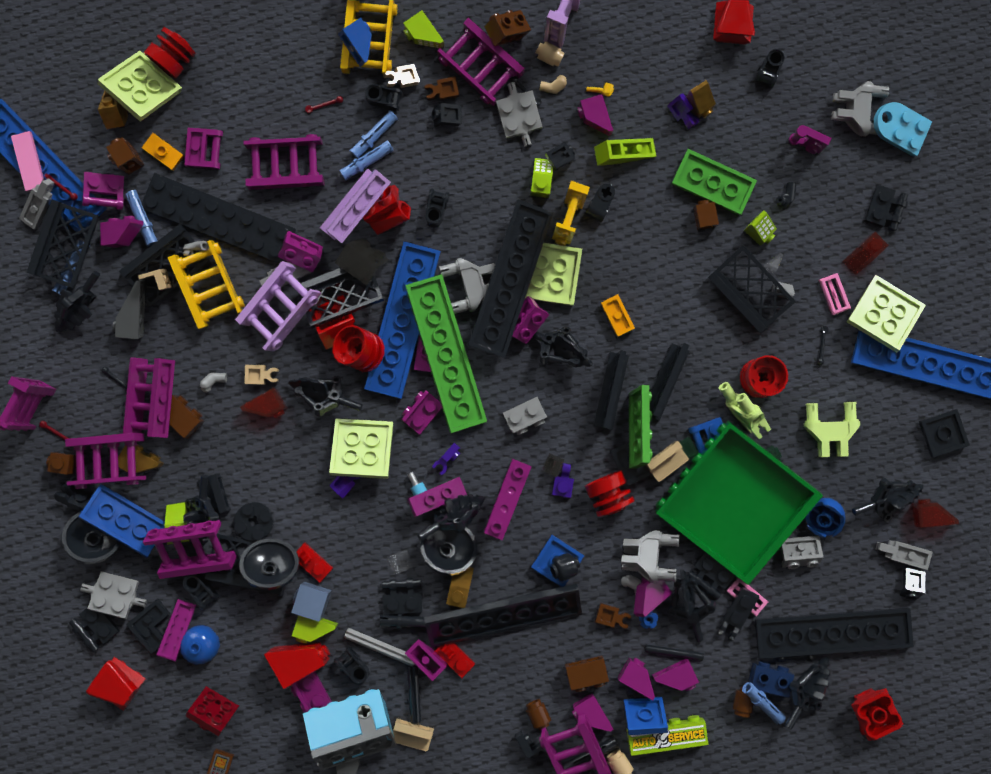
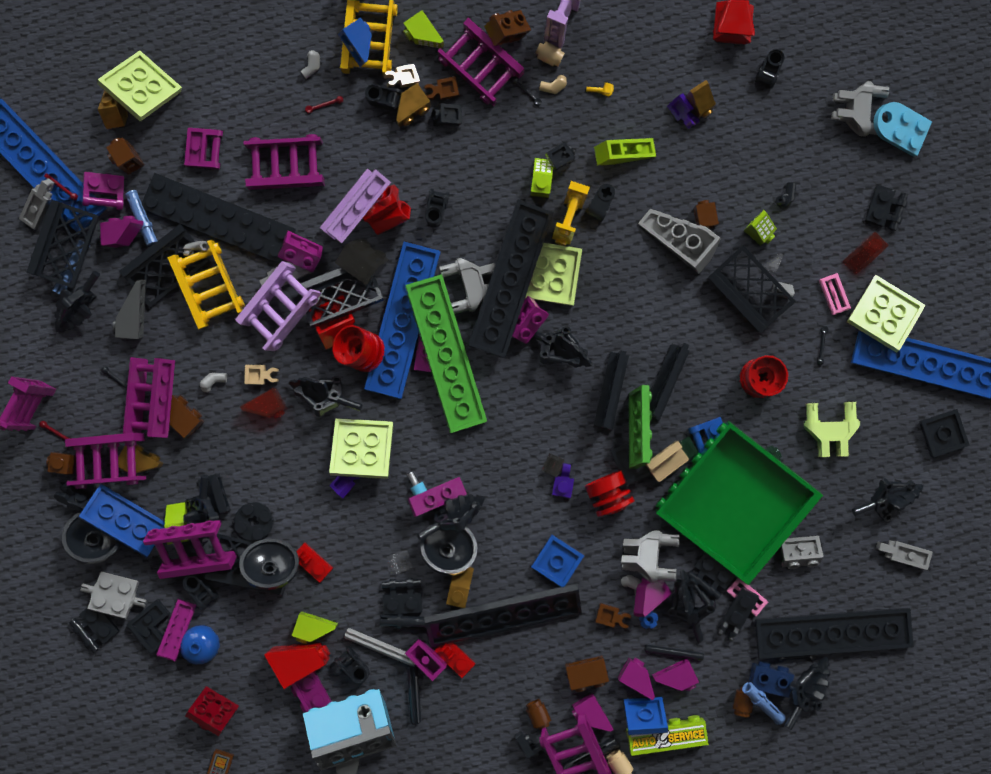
bright pink tile [11,131,44,192] -> none
red piece [86,657,146,711] -> none
tan panel [138,269,172,290] -> none
light orange plate [141,133,184,171] -> none
red wheel [143,27,196,79] -> none
sand blue head [291,582,332,621] -> none
medium blue pin [339,140,394,181] -> none
medium blue pin [350,110,398,159] -> none
tan panel [393,719,434,751] -> none
magenta bracket [401,391,442,435] -> none
dark purple plate [432,443,460,475] -> none
magenta fence [484,459,532,540] -> none
light grey plate [496,82,543,147] -> none
light grey bracket [503,397,547,435] -> none
black head [550,553,580,581] -> none
magenta slope [577,94,613,136] -> none
light orange plate [600,294,635,337] -> none
bright green plate [671,149,757,216] -> none
yellowish green connector [718,382,771,439] -> none
magenta plate [788,125,832,154] -> none
blue cylinder [805,498,846,537] -> none
red piece [851,688,903,741] -> none
bracket [900,568,925,600] -> none
clear red slope [912,499,959,528] -> none
none -> light grey arm [300,50,320,79]
none -> pearl gold slope [396,83,431,127]
none -> light grey wedge [638,209,721,274]

